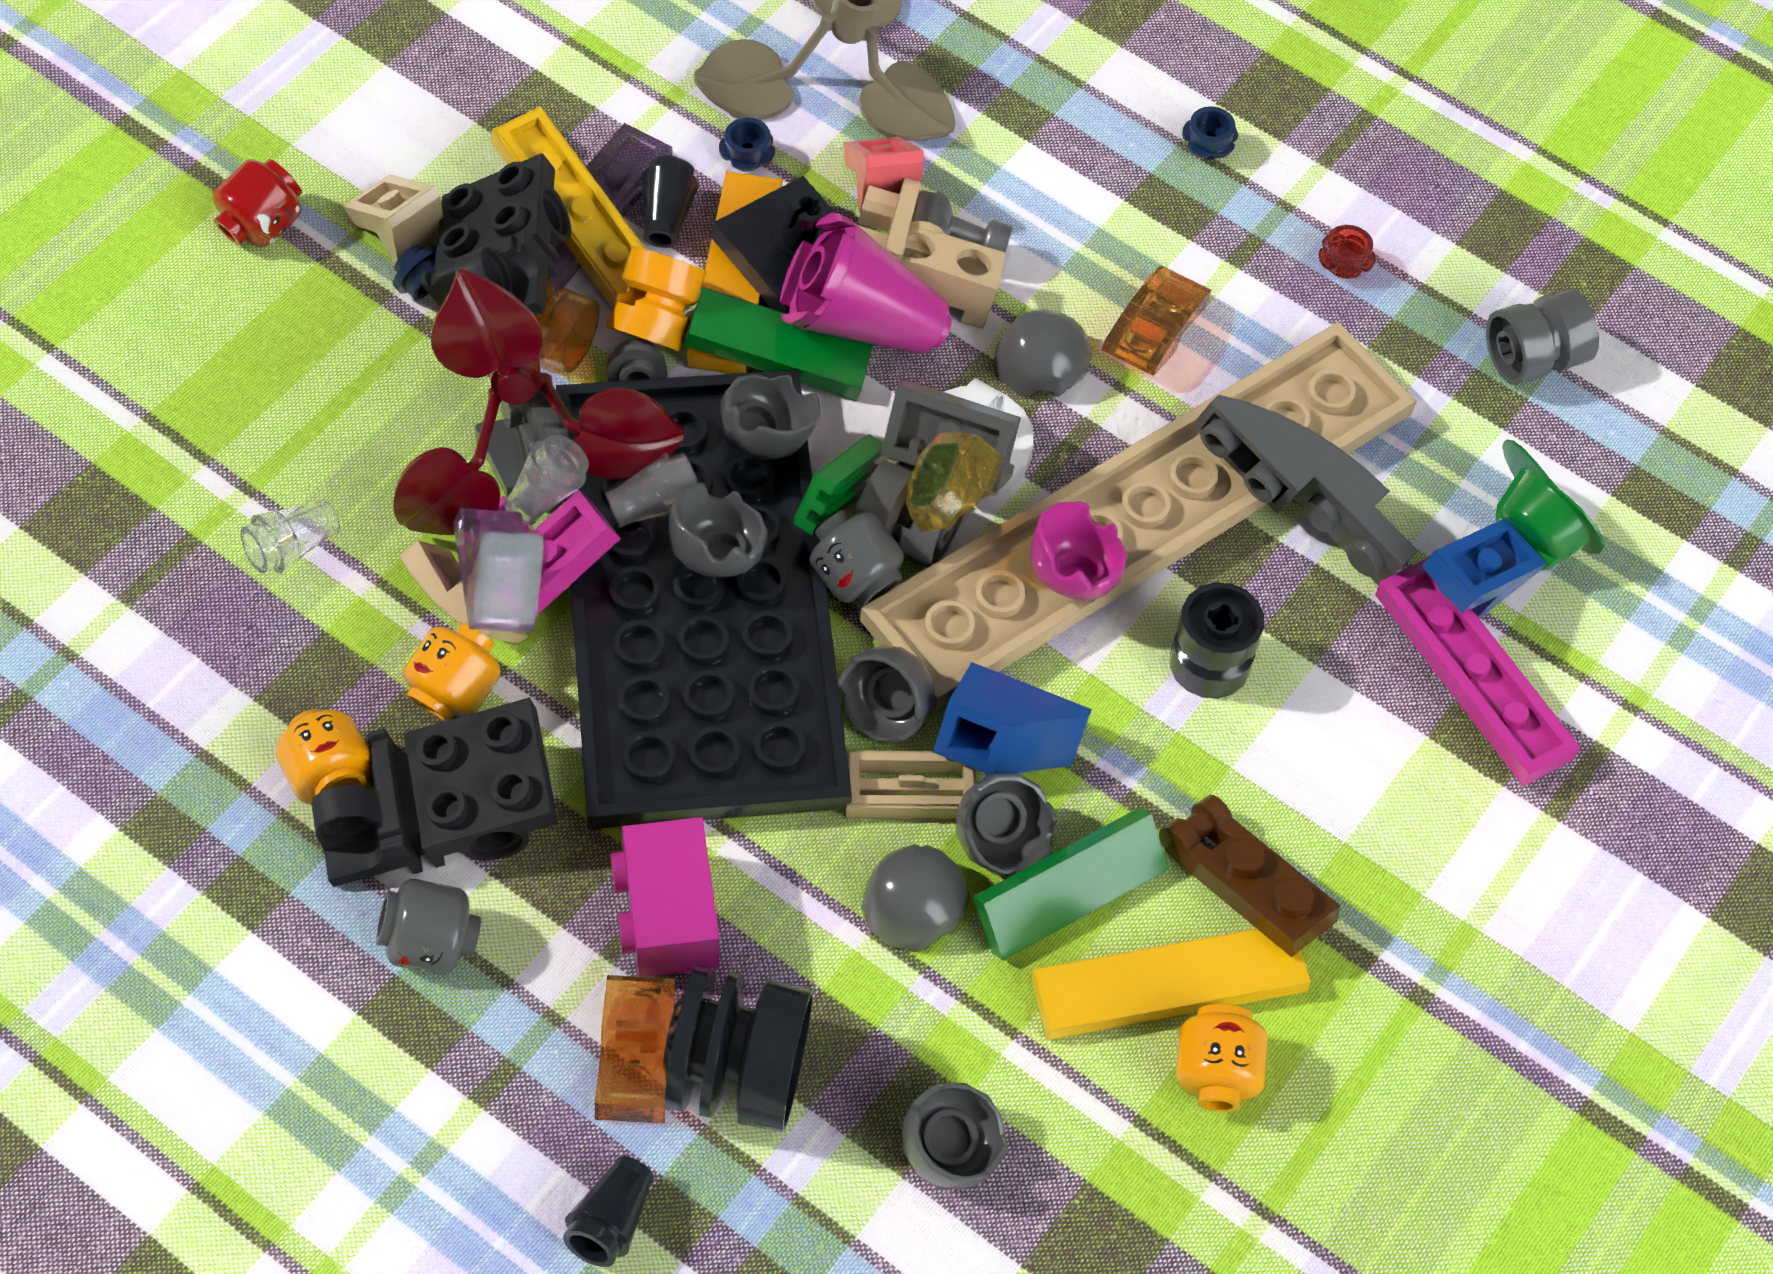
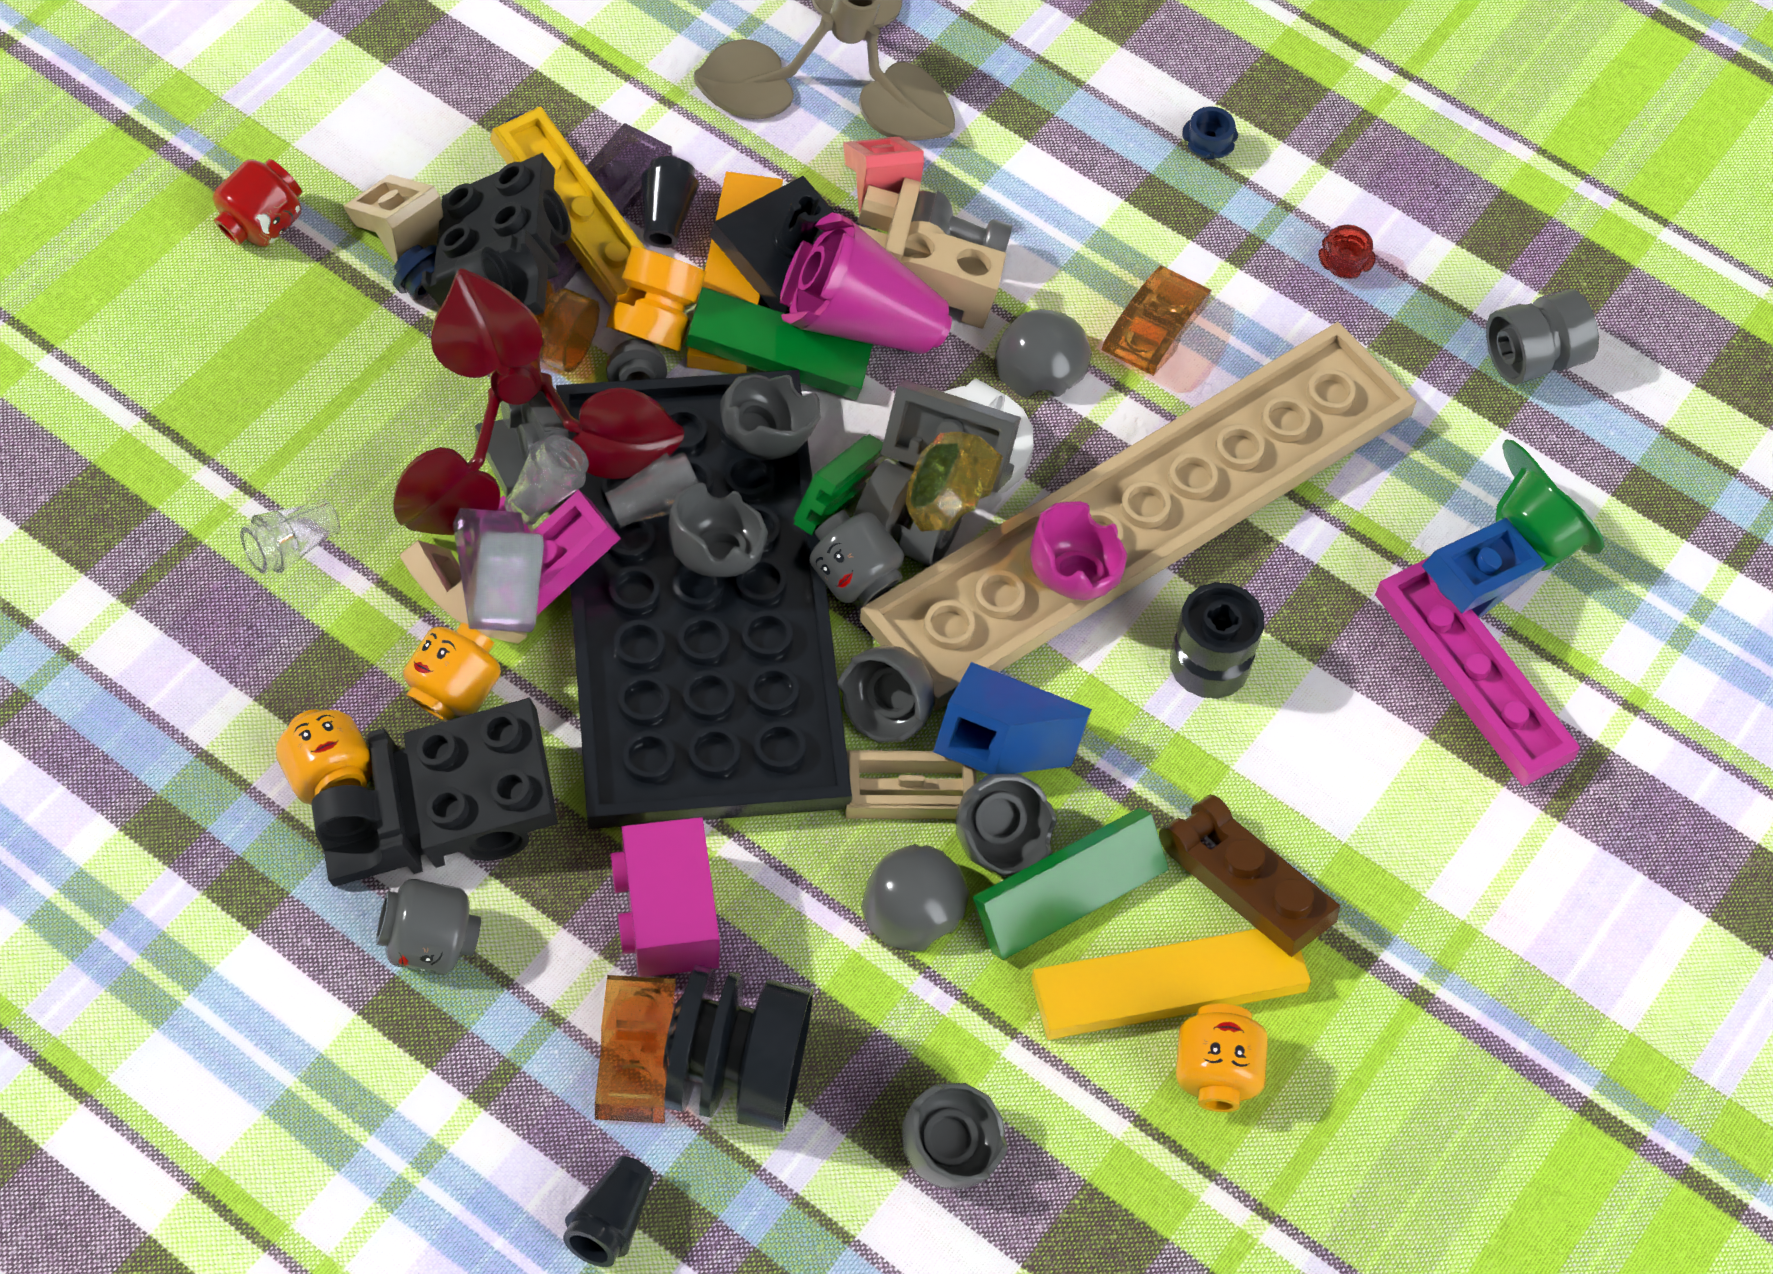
dark blue plate [719,117,775,171] -> none
dark grey slope [1191,395,1418,585] -> none

